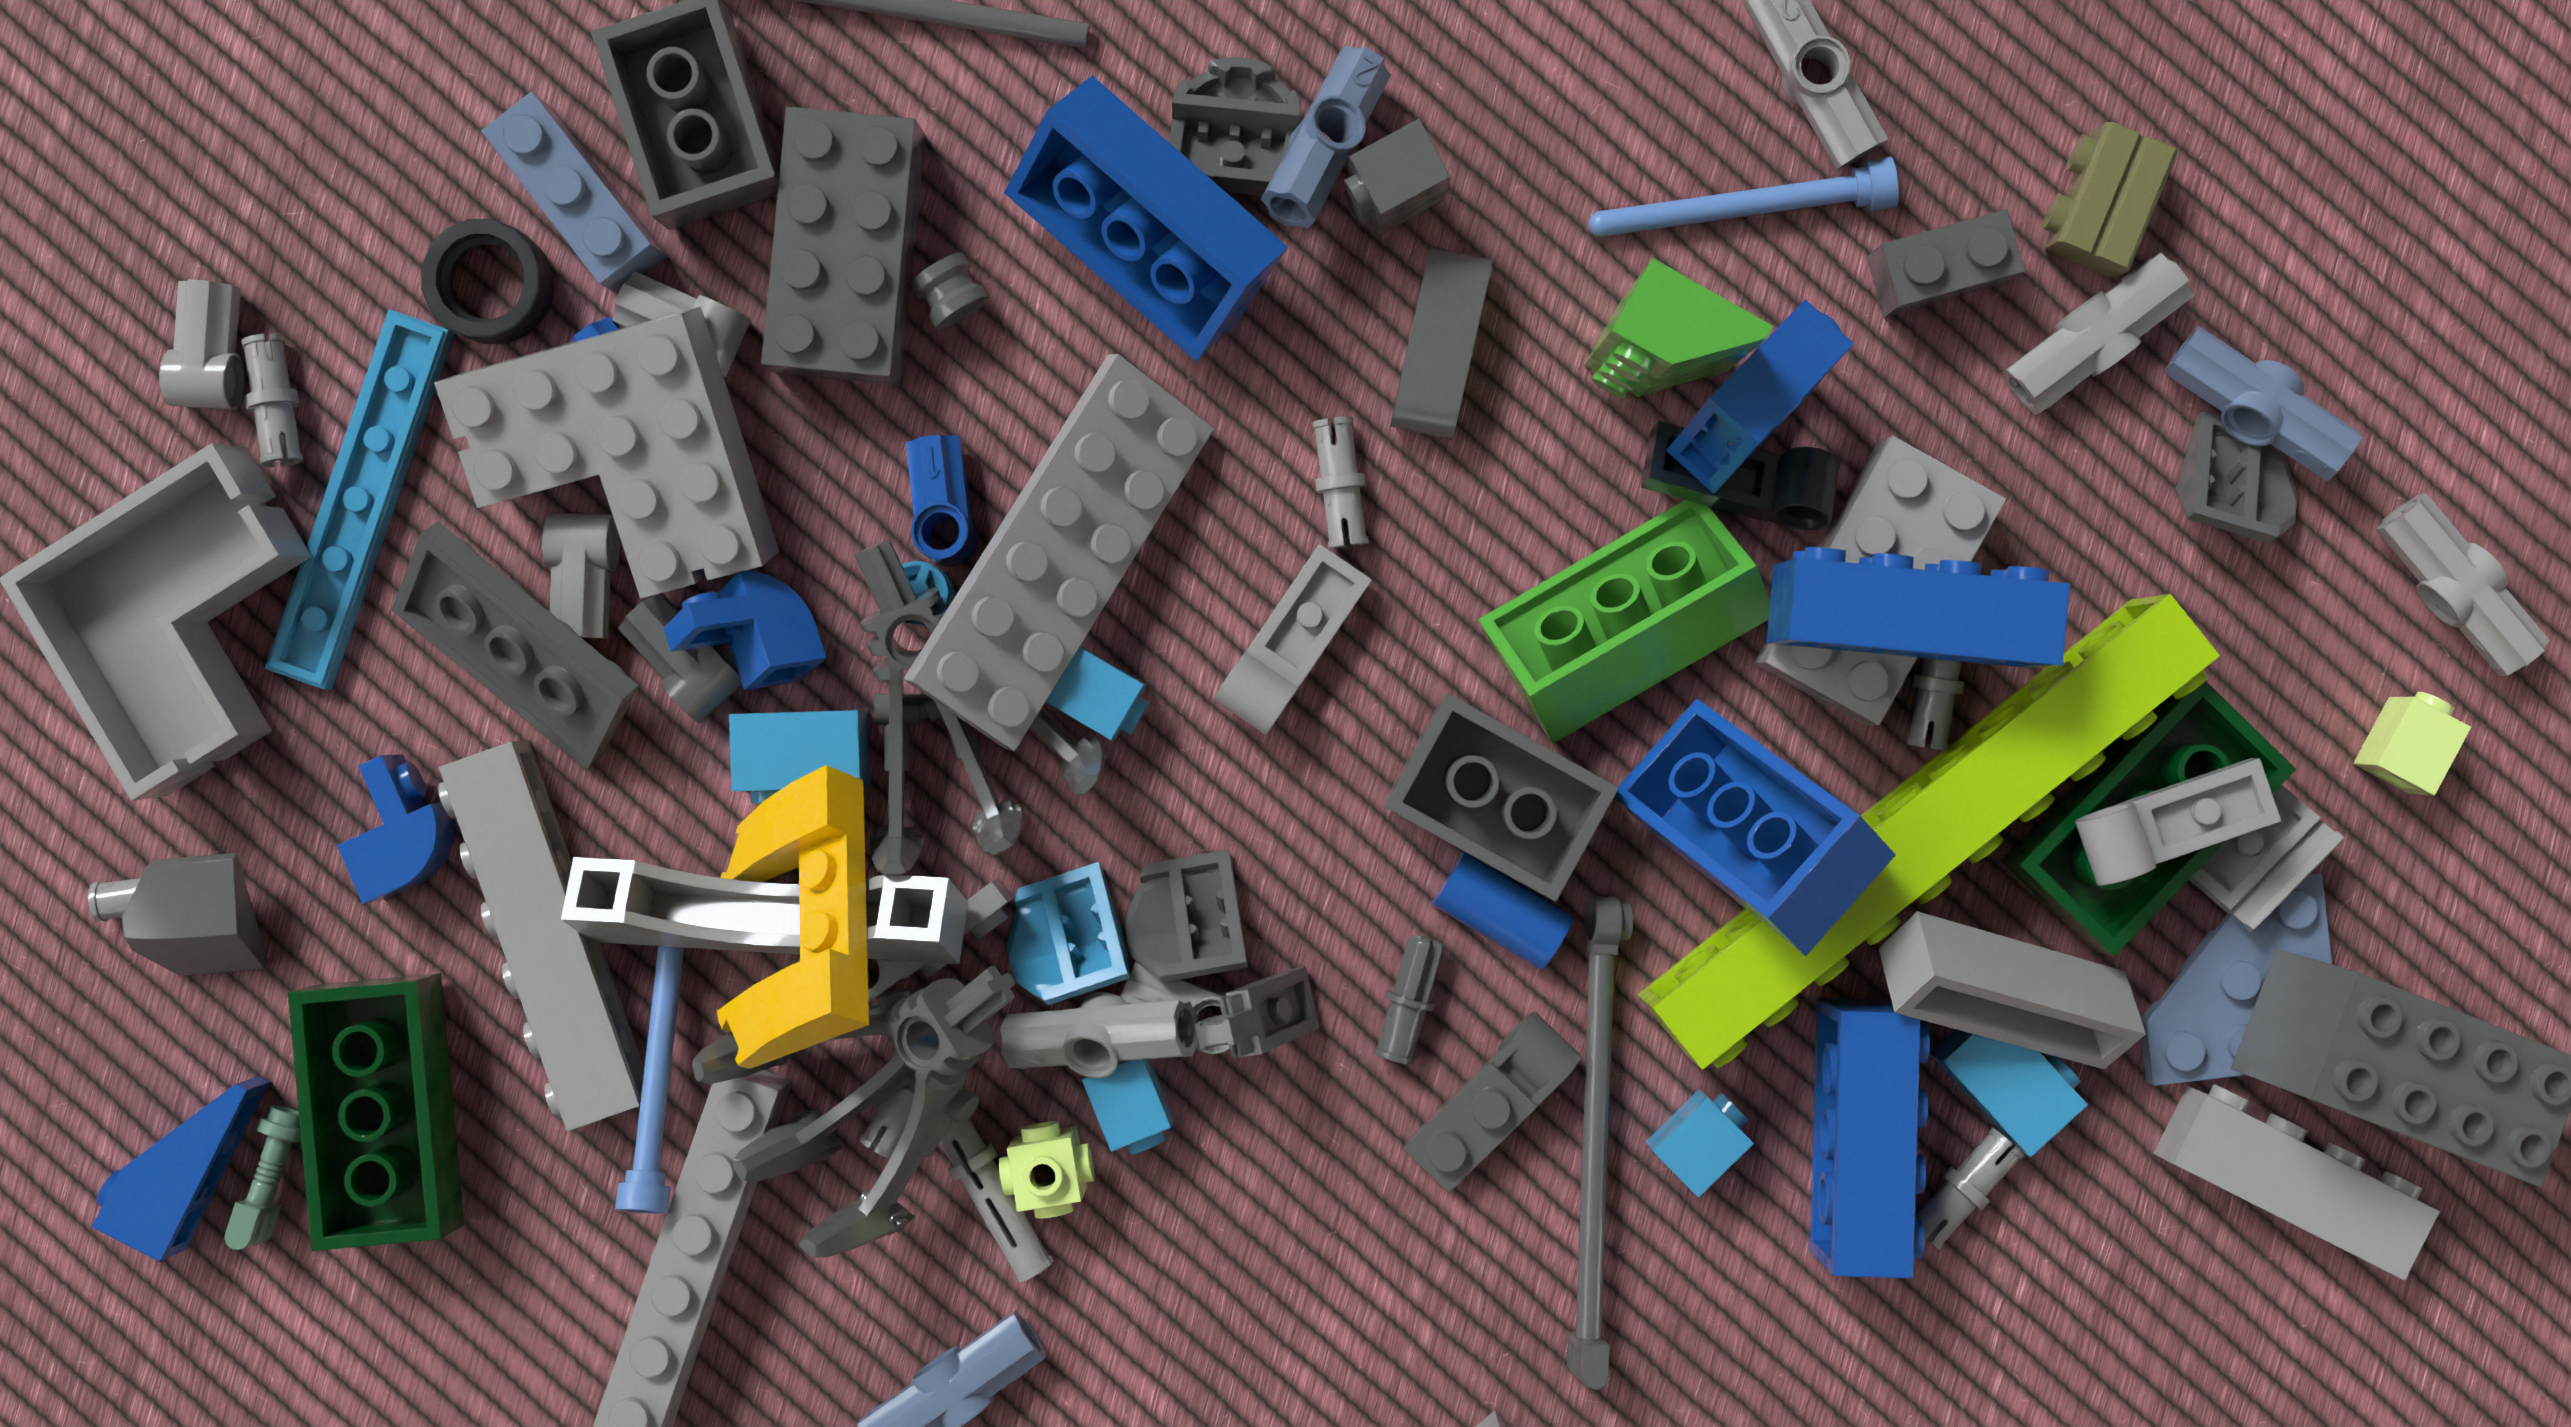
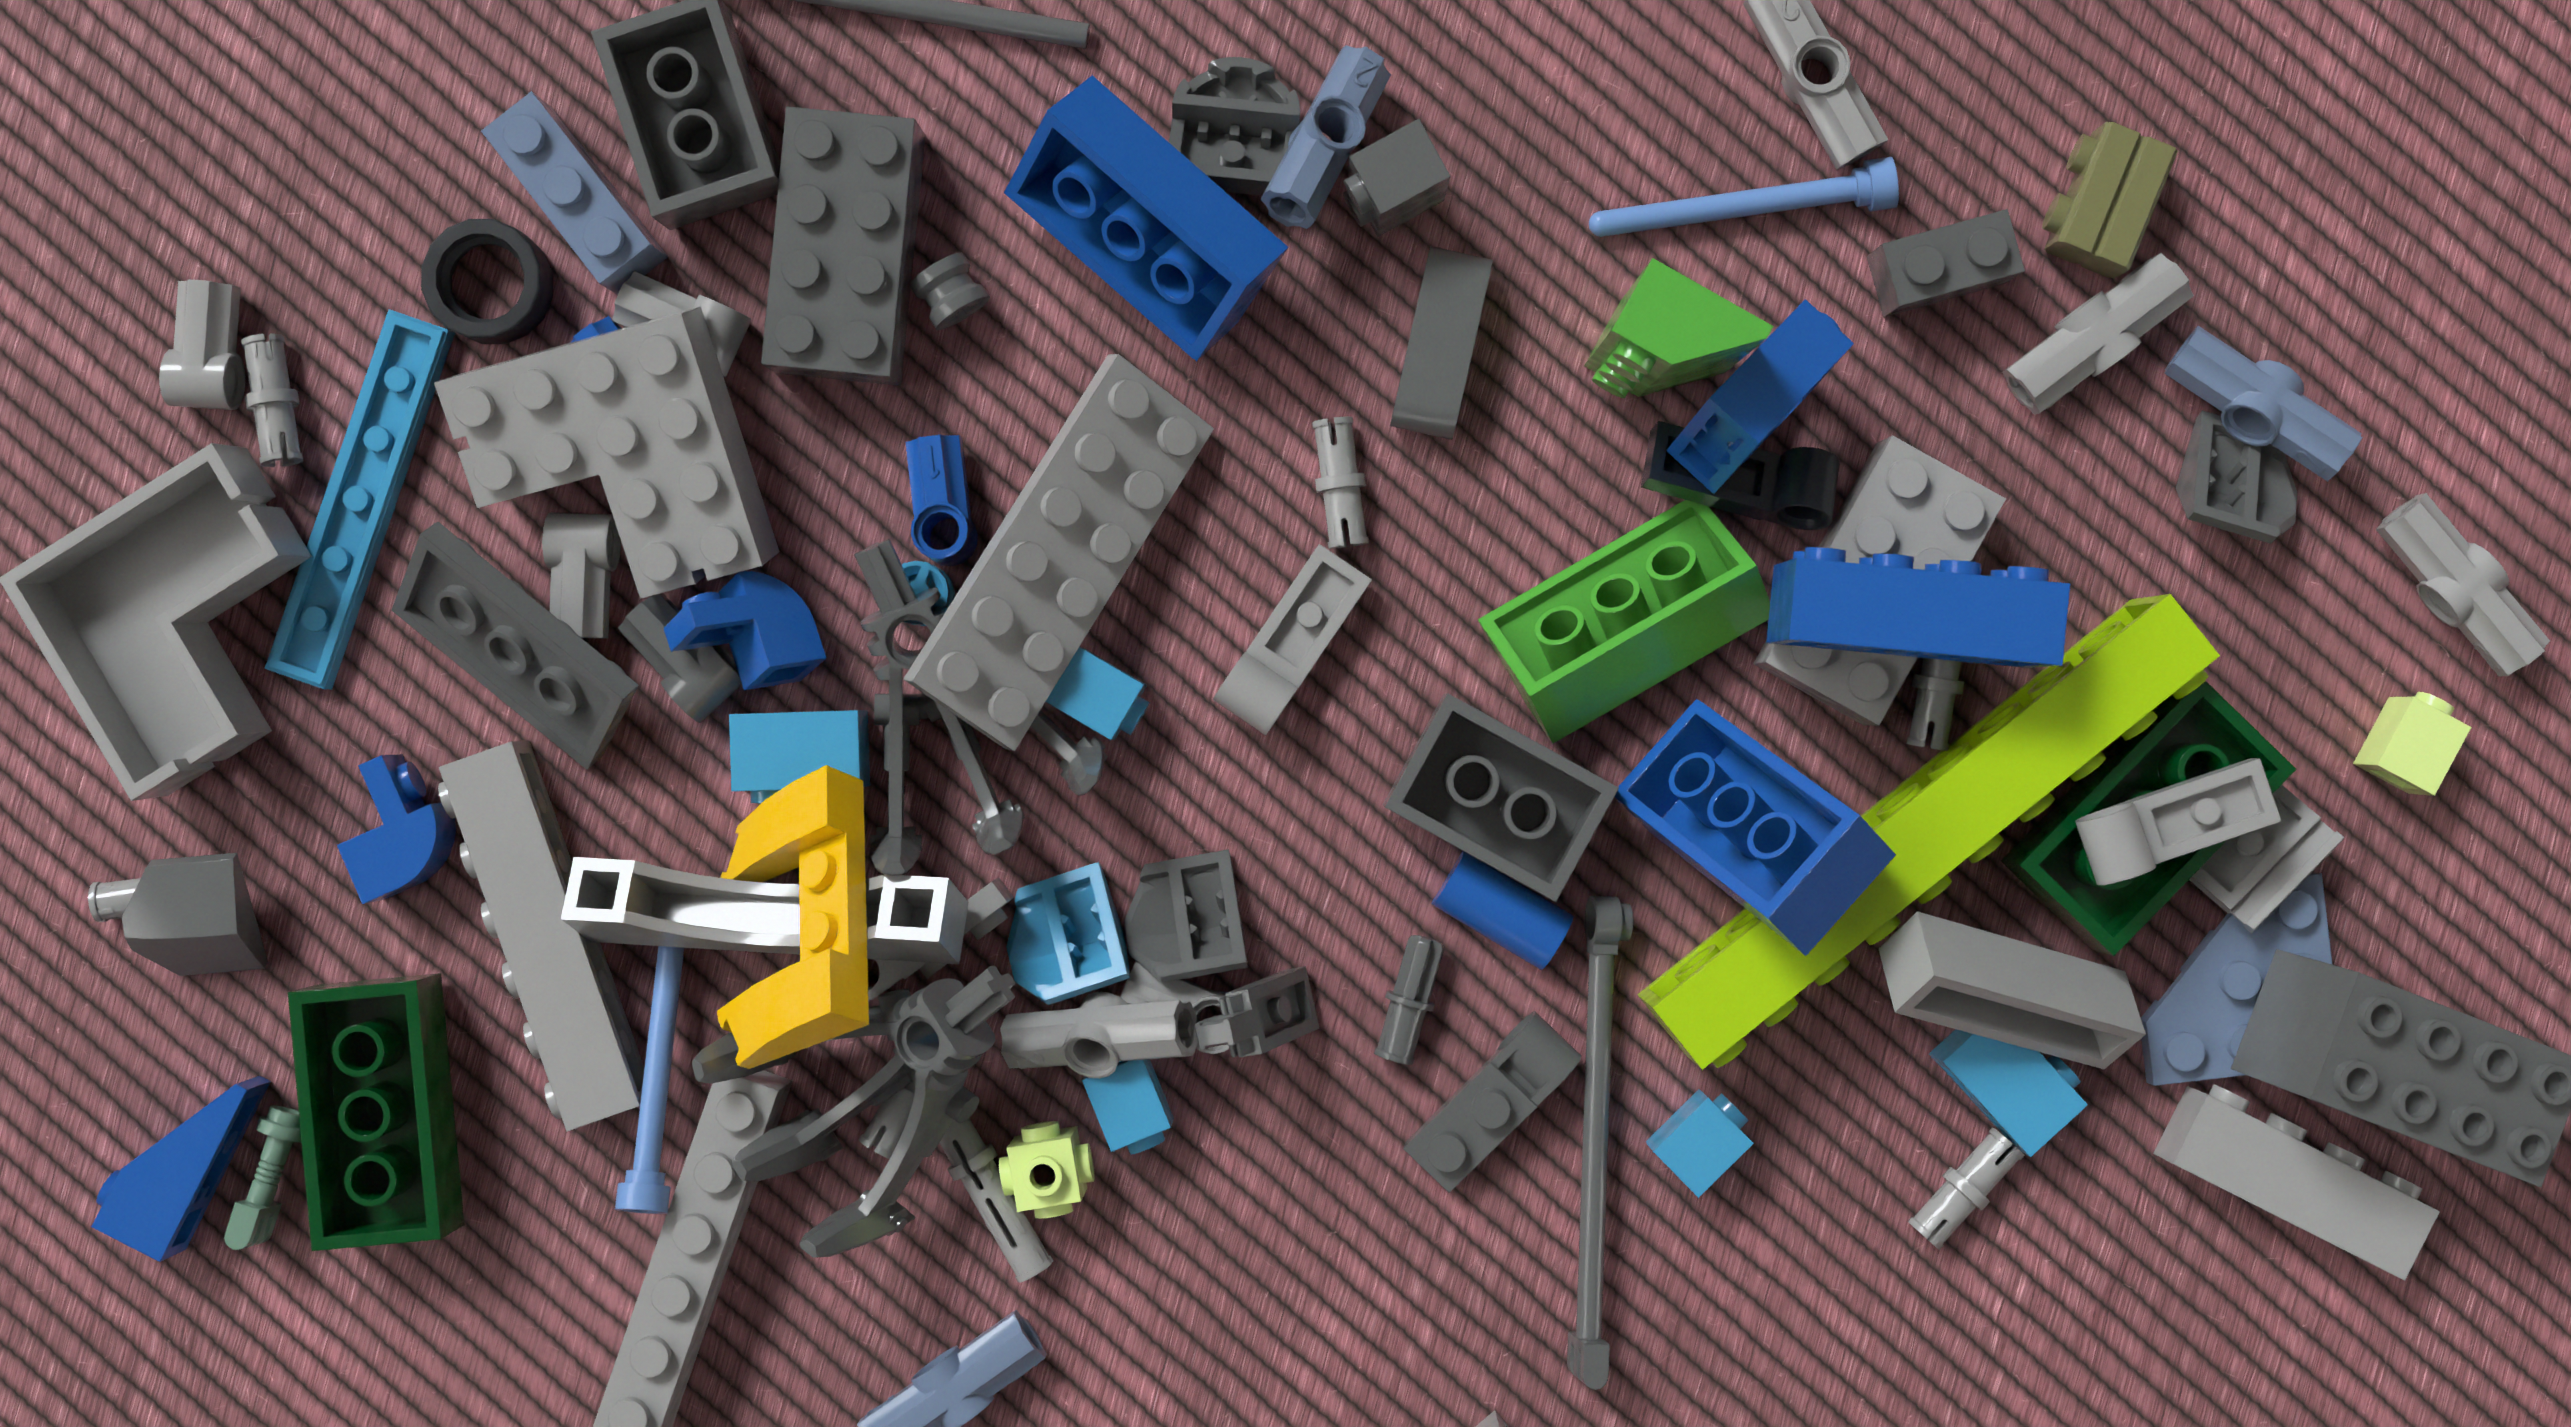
blue brick [1809,998,1930,1278] -> none

